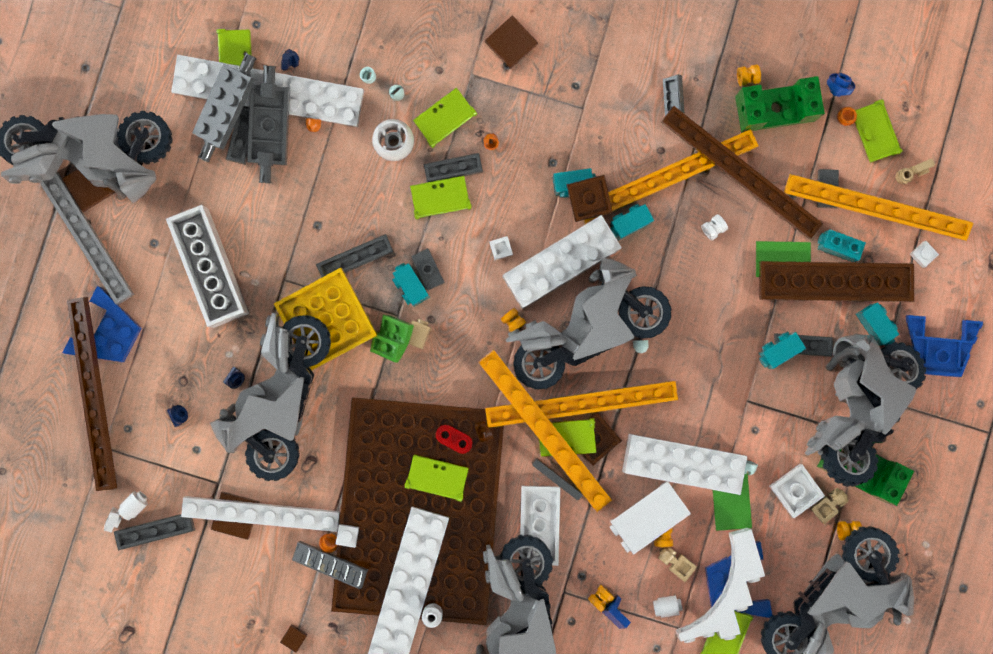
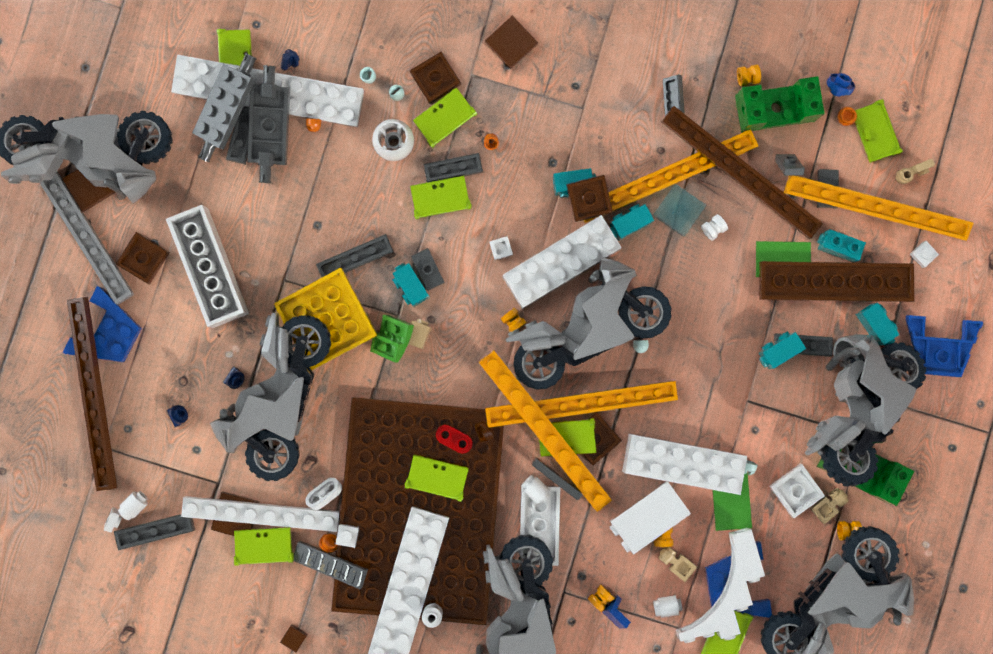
none -> reddish brown tile [116,232,170,285]
none -> lime door [234,527,294,566]
none -> white plate [306,478,342,510]
none -> reddish brown tile [409,51,461,104]
none -> white brick [521,475,550,504]
none -> clear light blue plate [653,184,706,237]
none -> dark grey plate [775,154,805,176]

